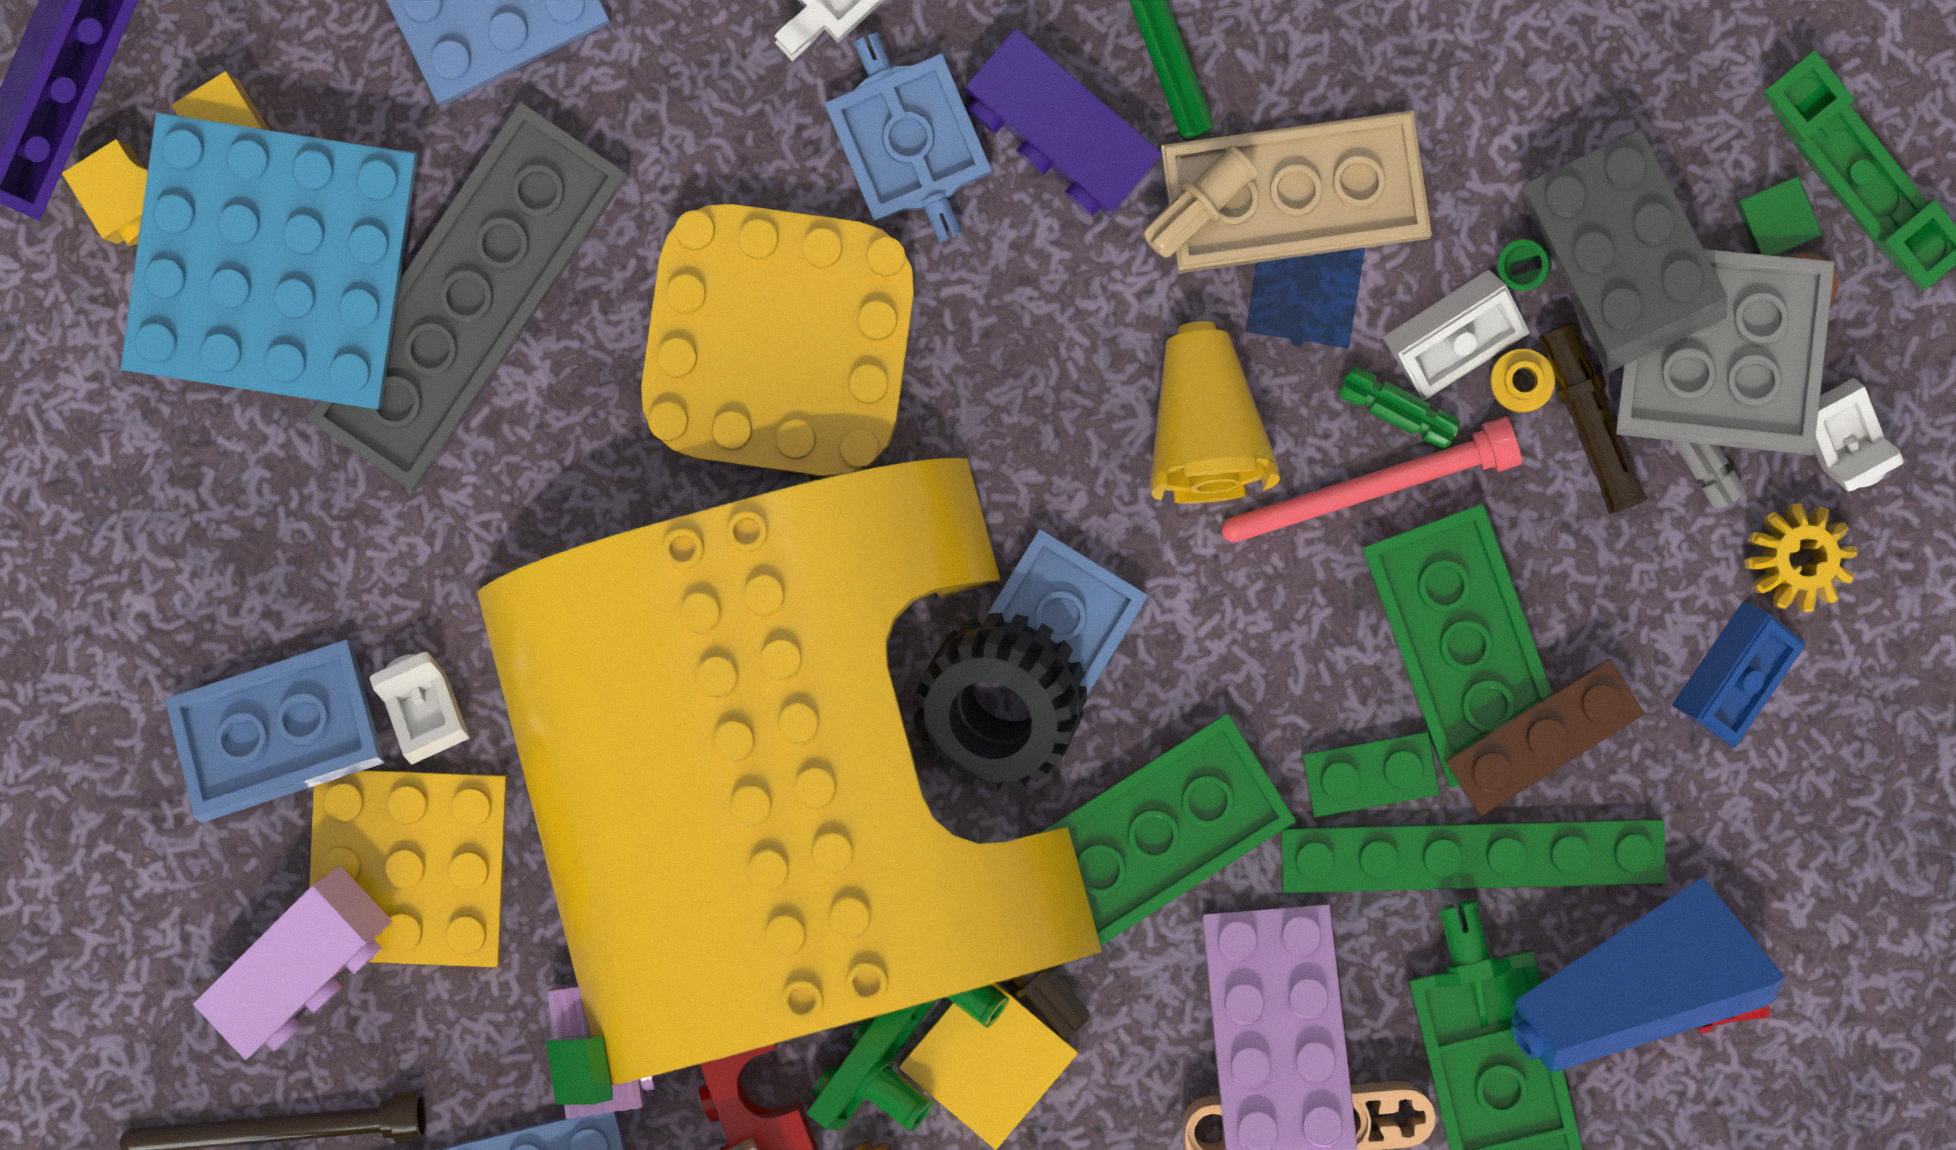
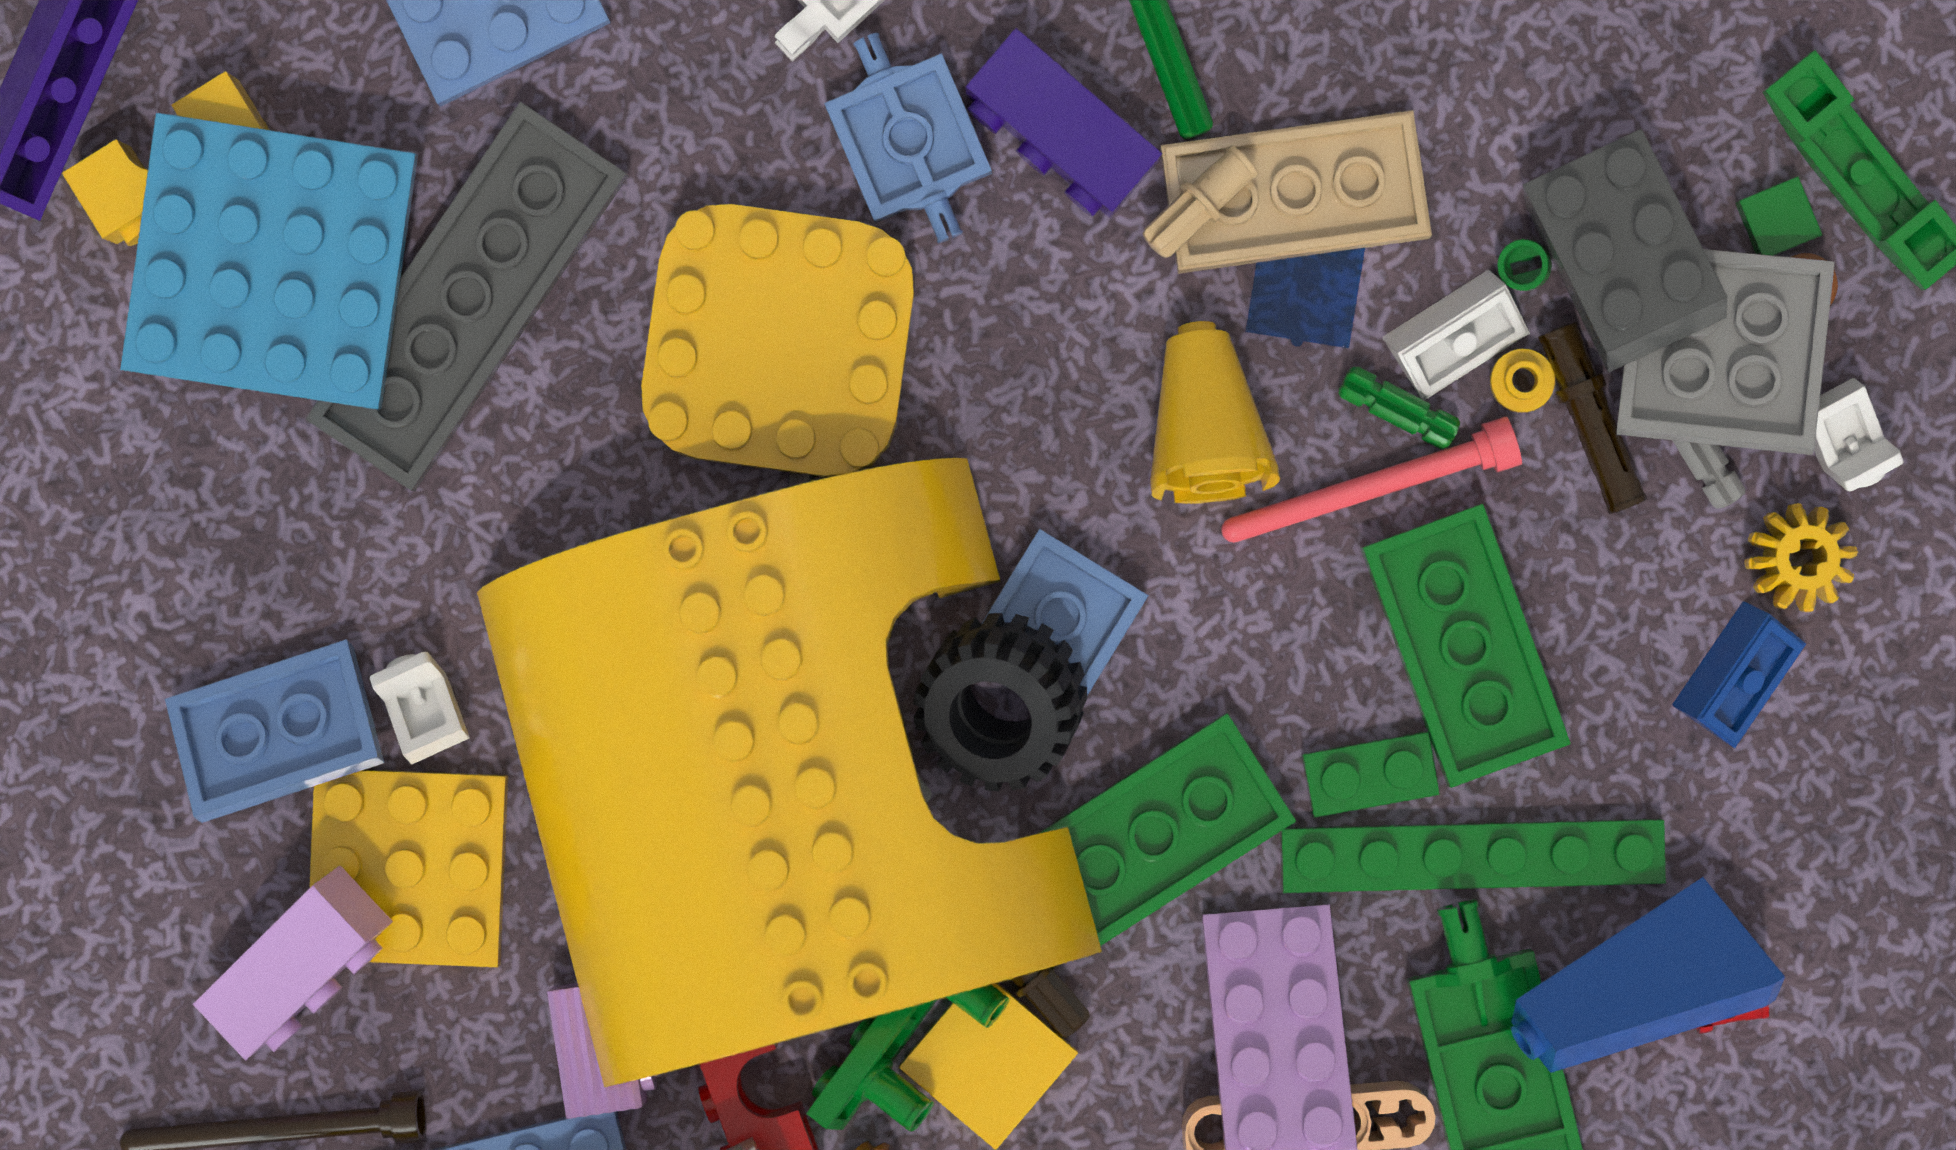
green tile [546,1035,613,1105] -> none
reddish brown plate [1444,659,1645,816] -> none

